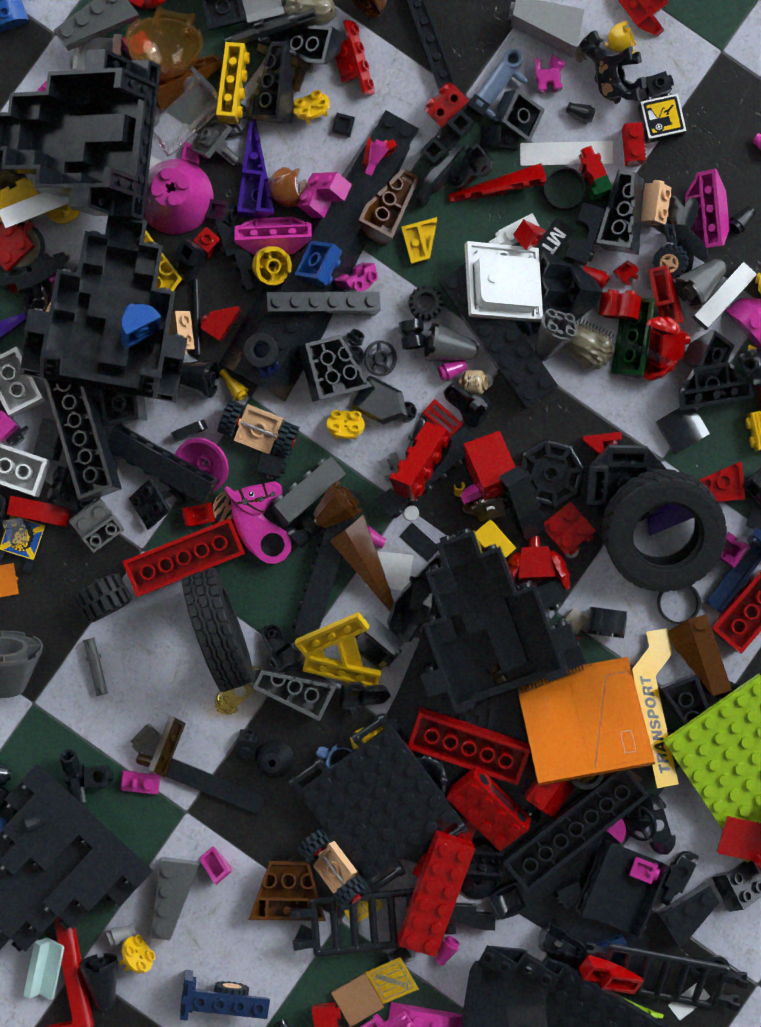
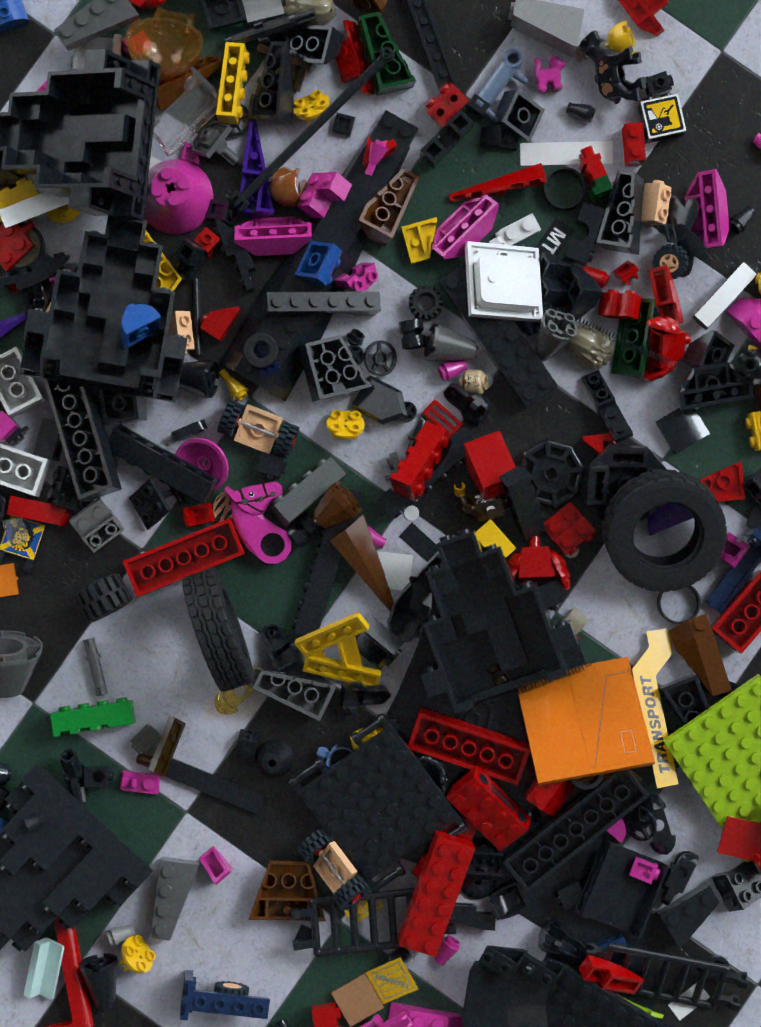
yellow cylinder [252,246,292,285] -> none
black animal [415,143,464,207] -> none
black piece [449,144,494,190] -> none
dark pink tile [461,484,482,504] -> none
red slope [513,219,546,250] -> none
black brick [586,607,627,638] -> none
dark grey cone [675,258,726,309] -> none
none -> green wedge [50,697,136,737]
none -> black hinge [227,47,395,214]
none -> dark green wedge [357,12,416,96]
none -> dark pink wedge [432,194,499,259]
none -> black slope [581,369,633,444]

